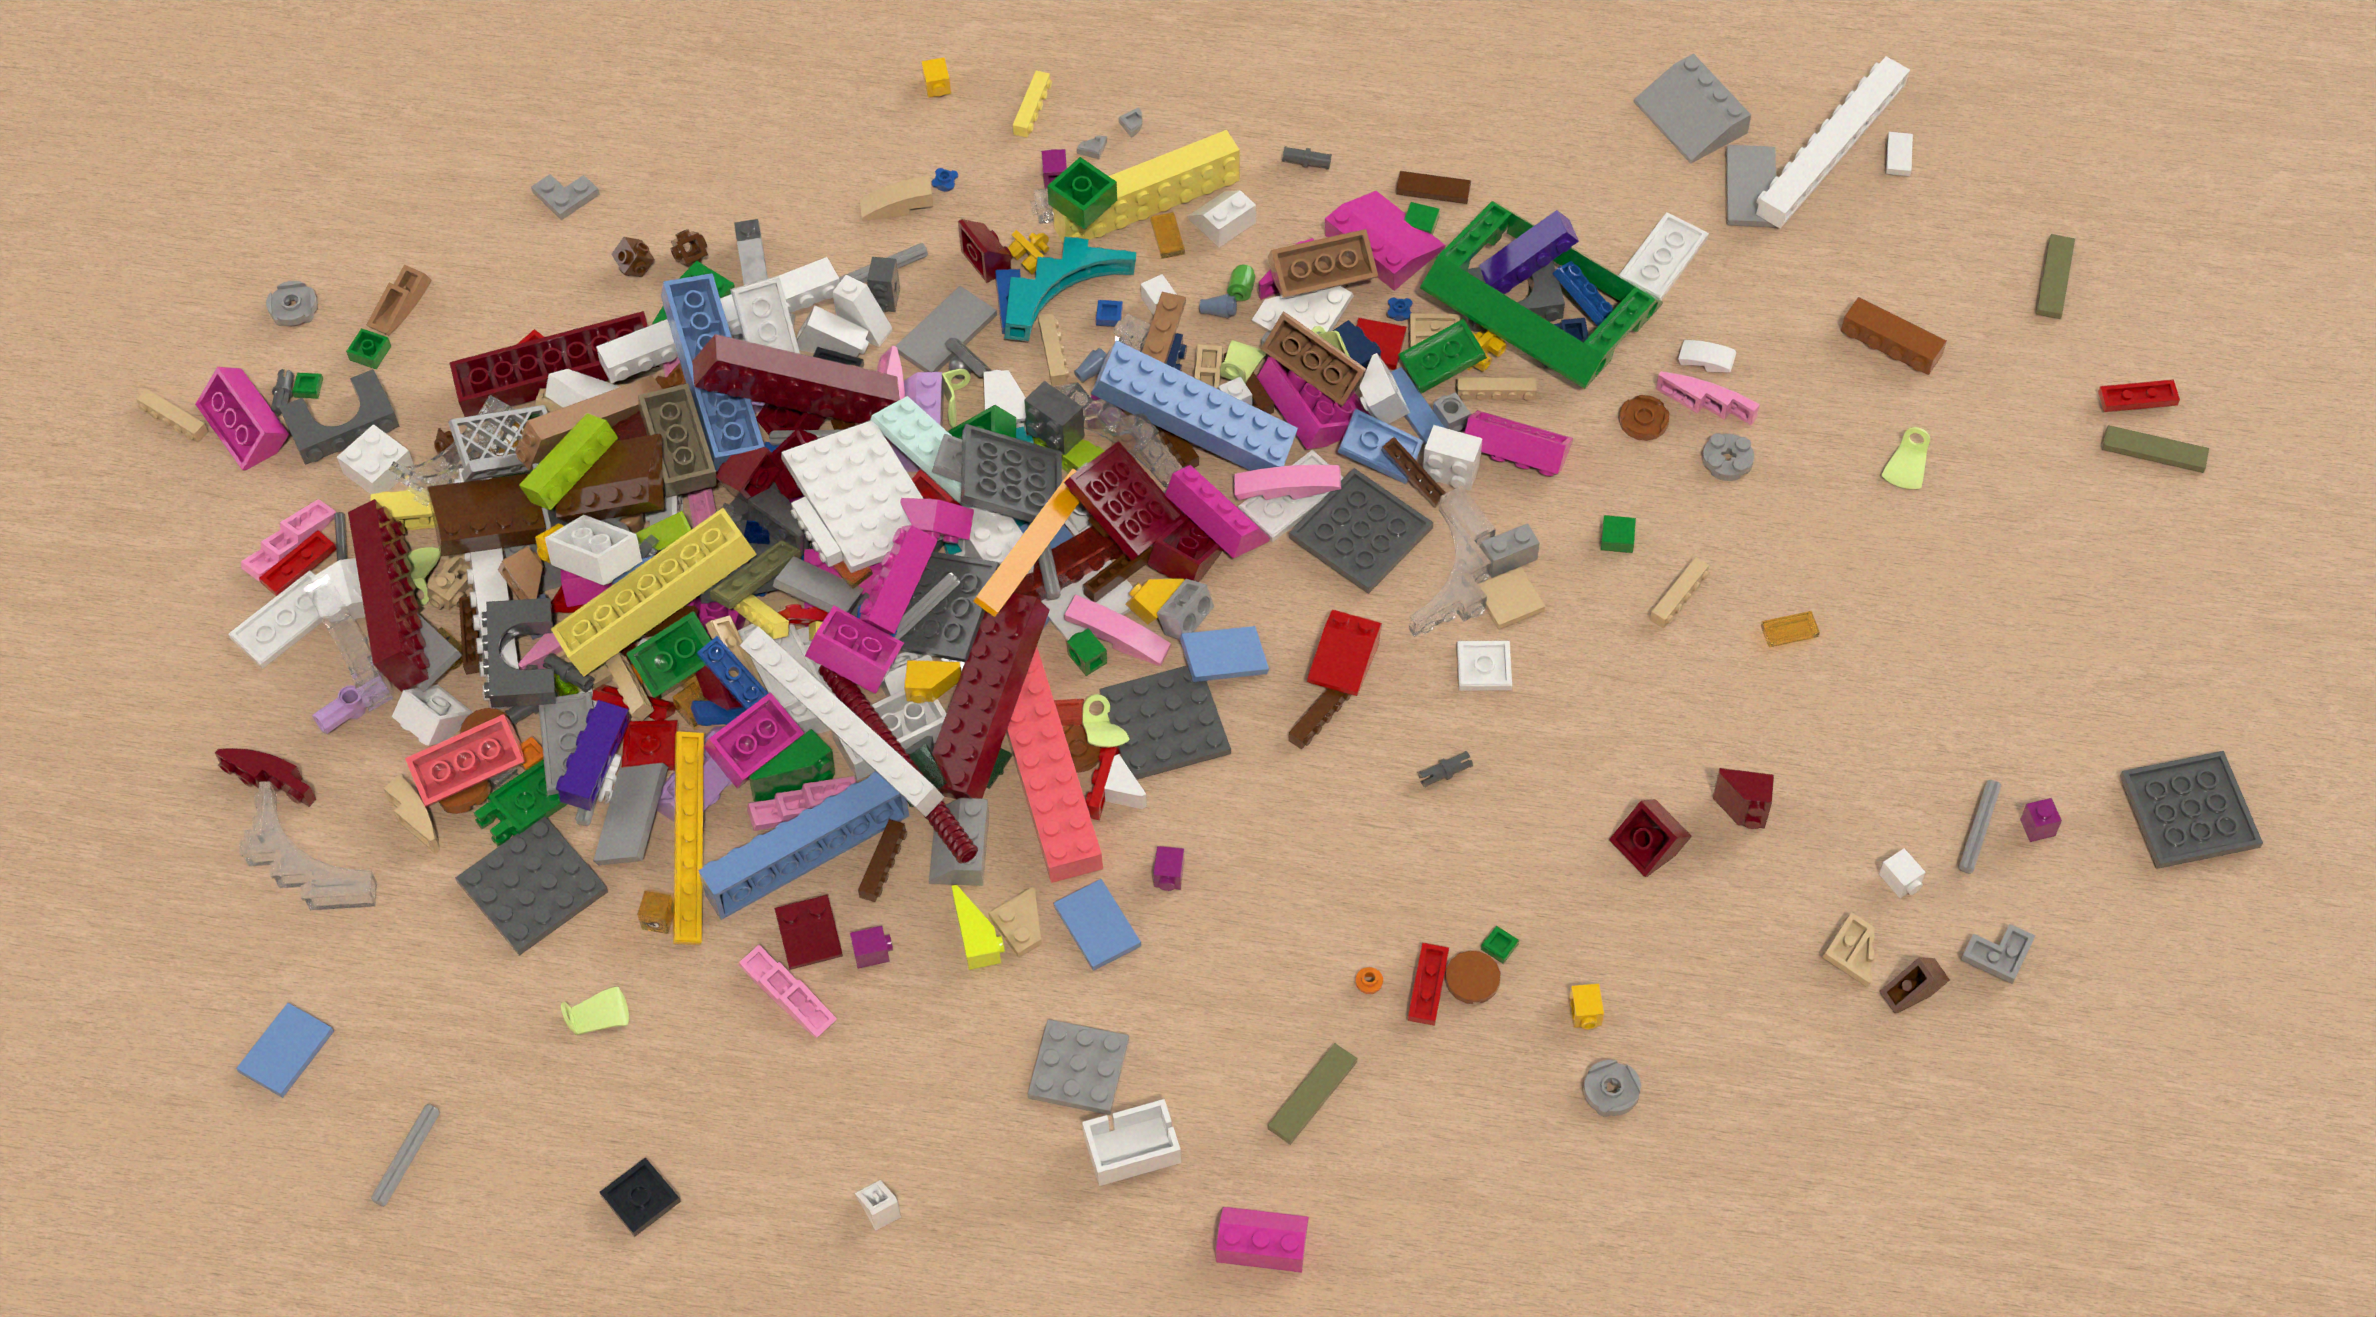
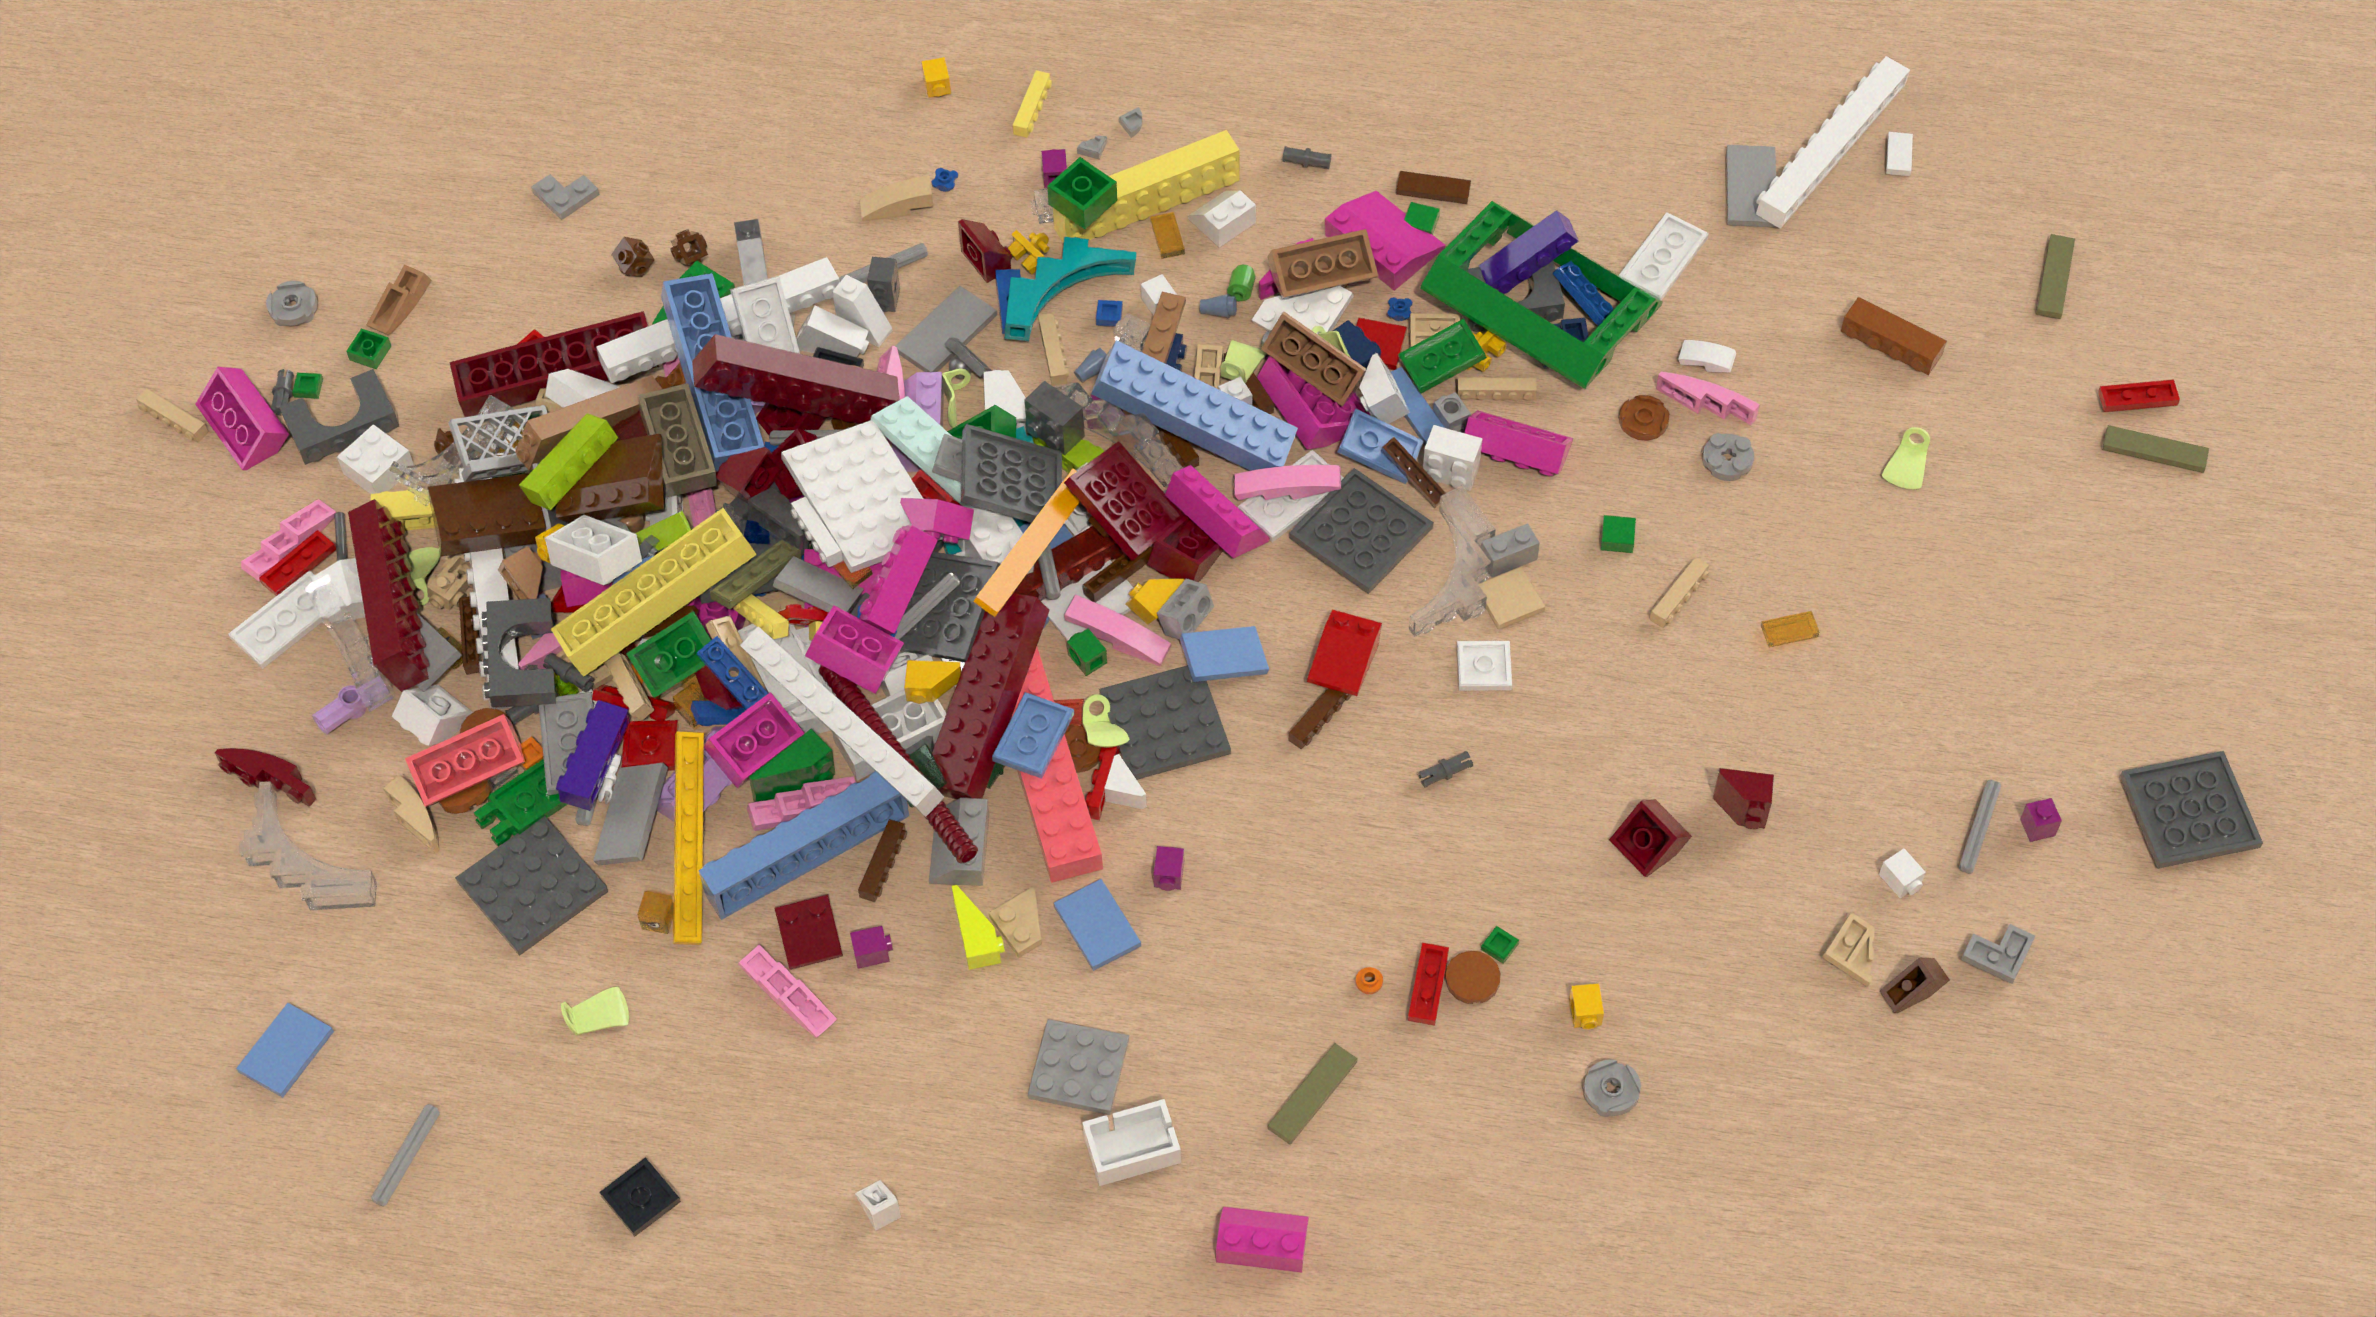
light grey slope [1634,54,1751,164] -> none
none -> medium blue tile [992,692,1074,779]

